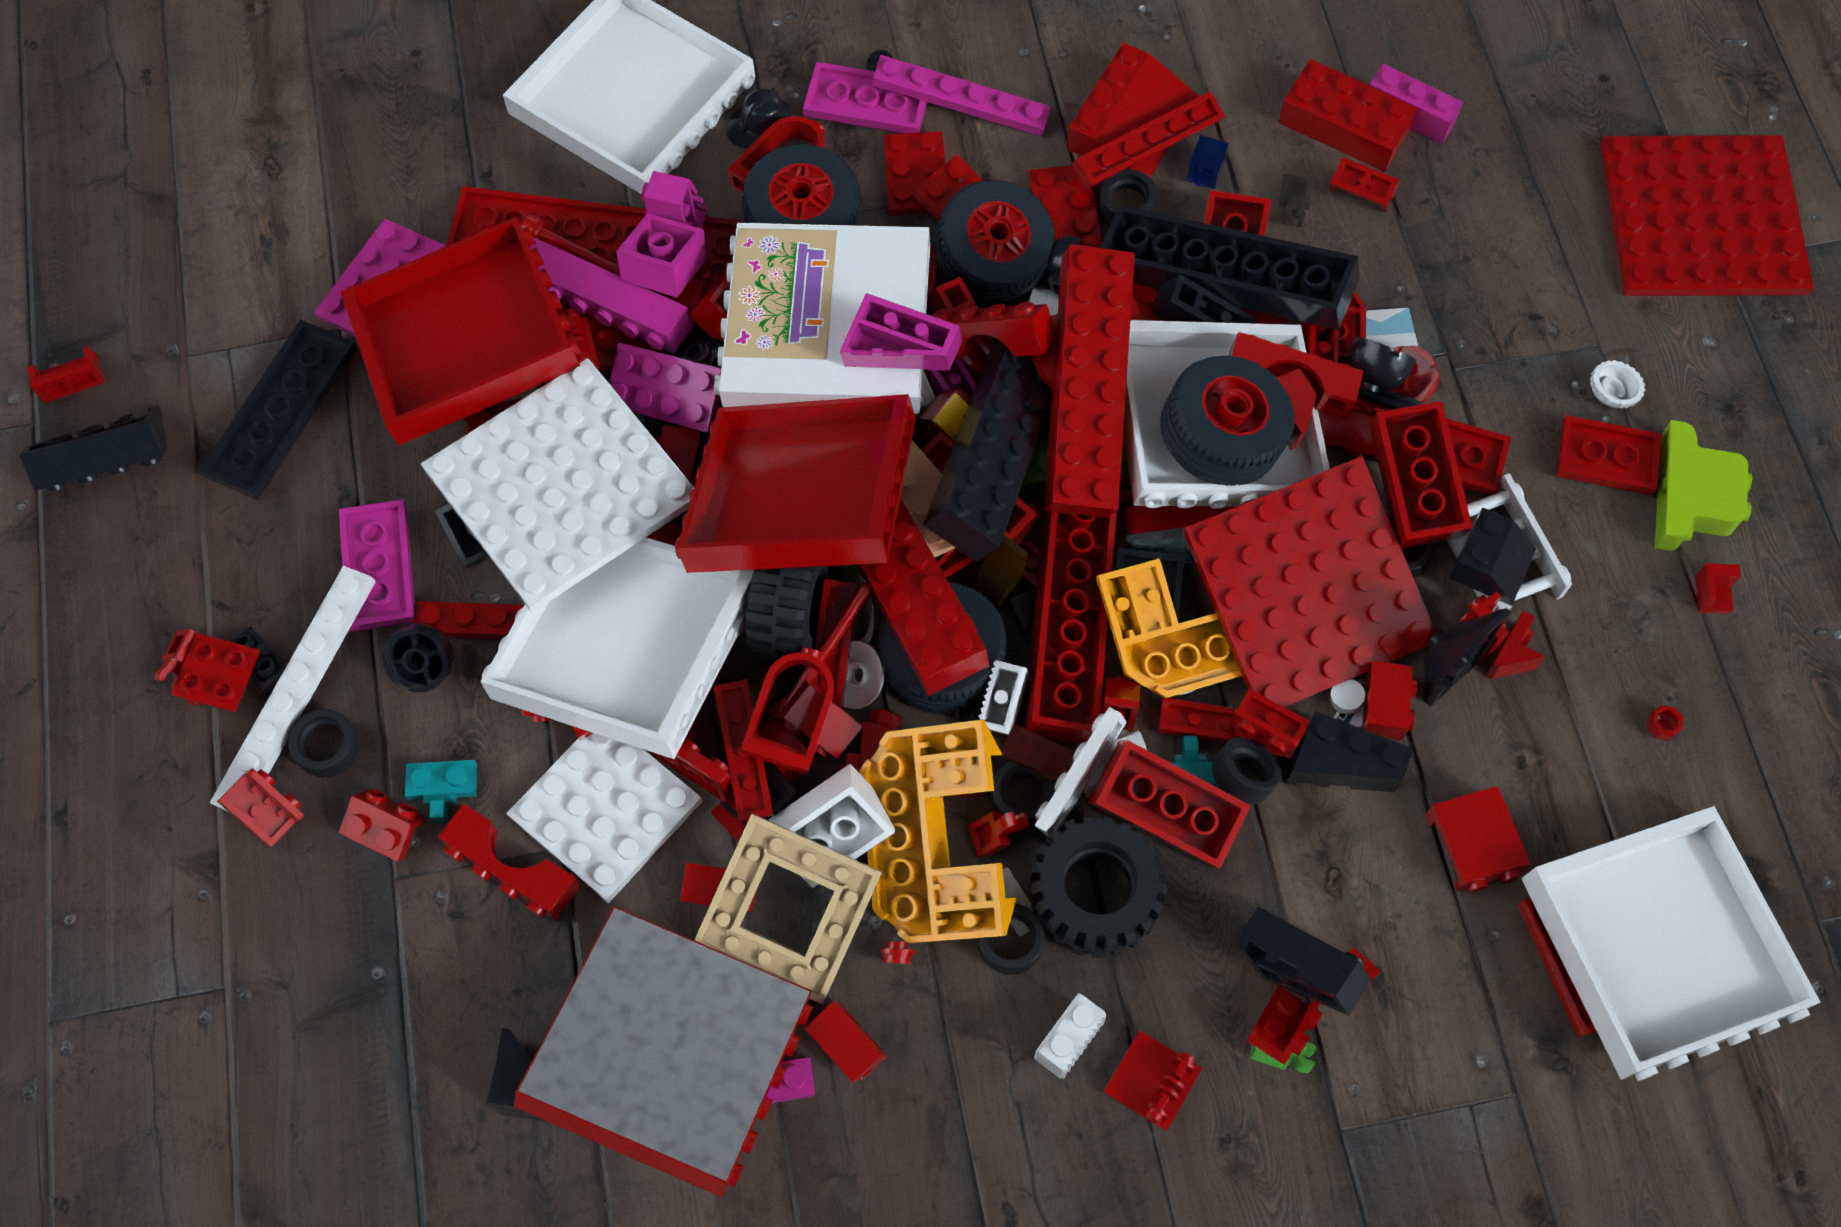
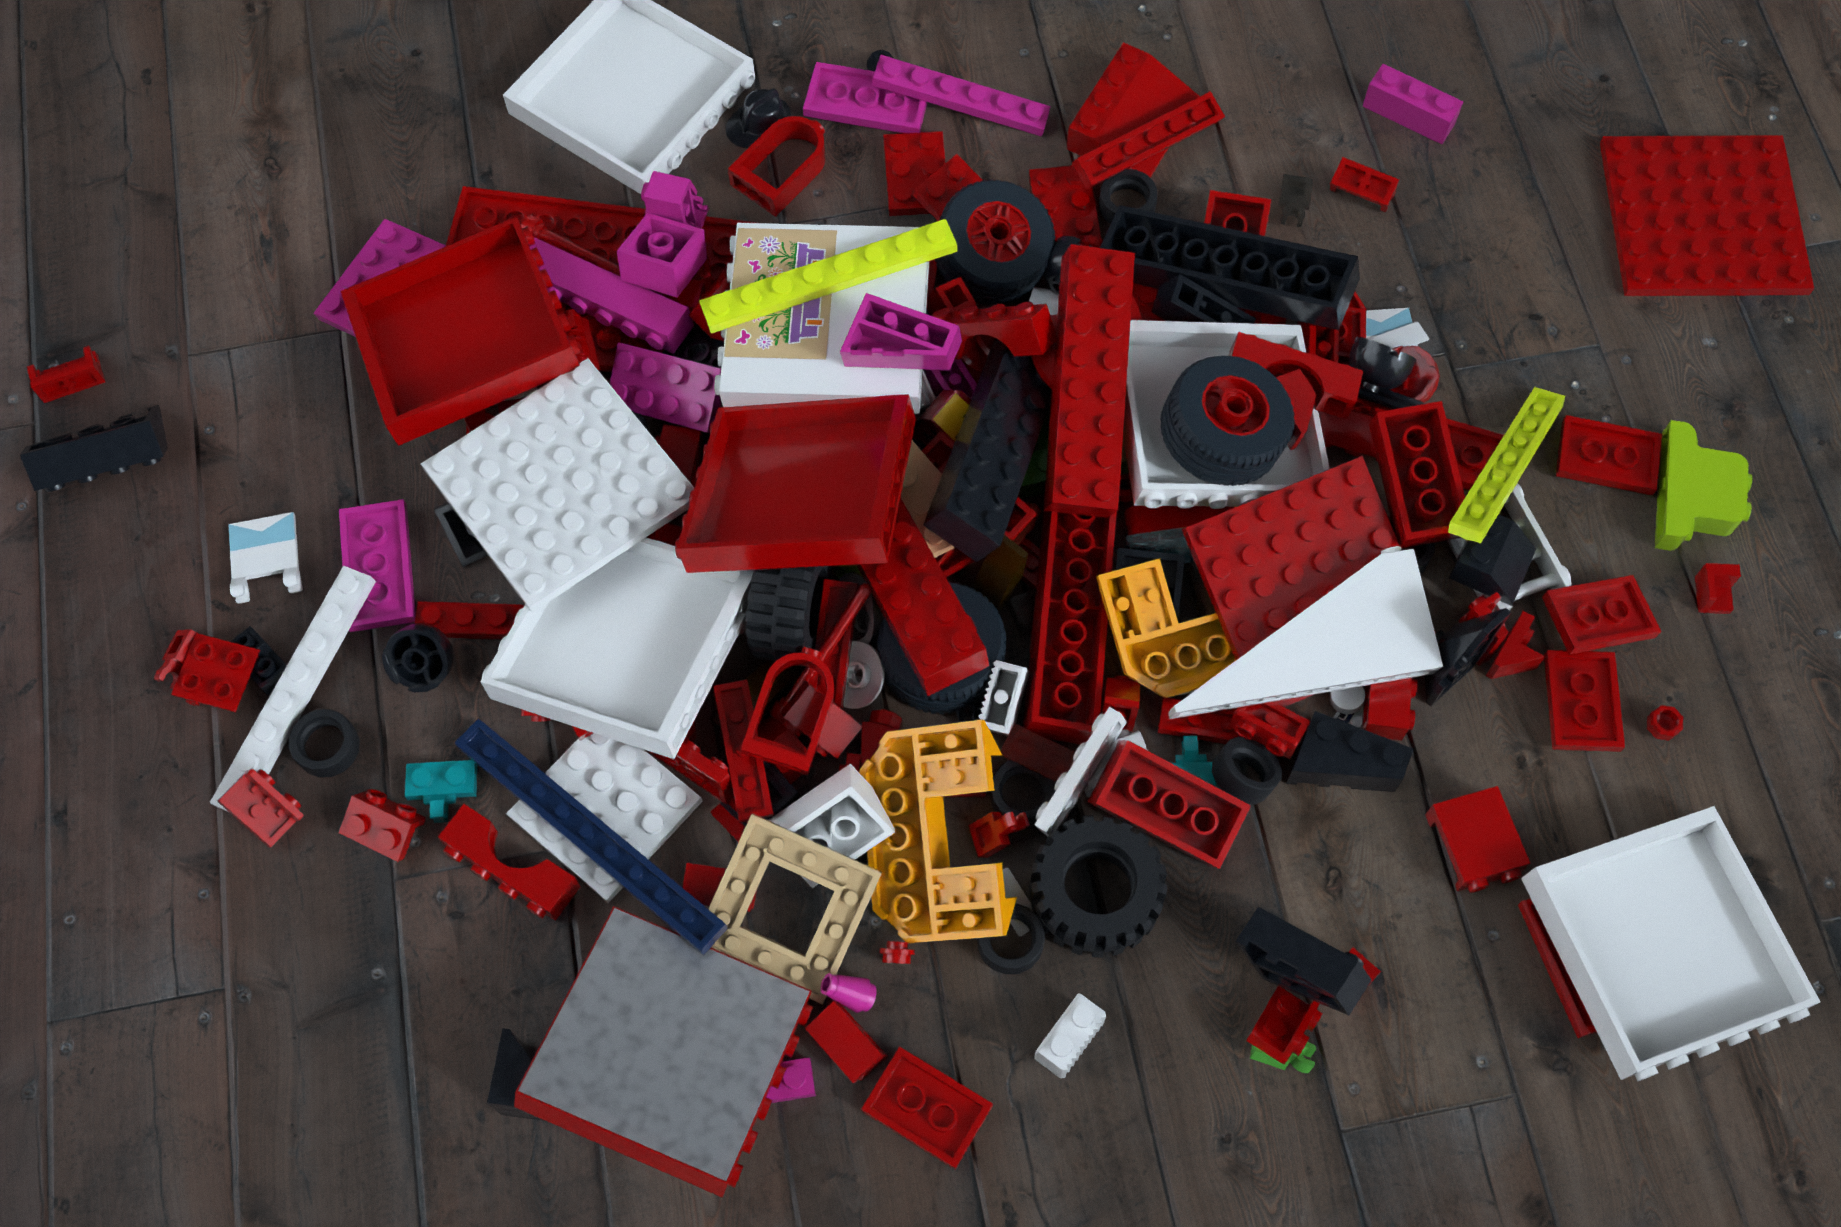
black plate [199,319,357,500] -> none
black wheel [742,144,861,226] -> none
red hinge [1103,1030,1203,1132] -> none
clear blue brick [1186,135,1229,189] -> none
red brick [1278,58,1418,172] -> none
white hat [1590,360,1645,408] -> none
none -> white flag [228,512,302,604]
none -> dark blue plate [455,718,728,955]
none -> neon yellow plate [699,219,958,334]
none -> dark pink cone [821,973,877,1013]
none -> red plate [861,1046,993,1170]
none -> white slope [1168,546,1443,719]
none -> white sticker [1369,322,1429,349]
none -> neon yellow plate [1448,387,1565,543]
none -> red plate [1542,575,1662,655]
none -> red plate [1544,650,1625,752]

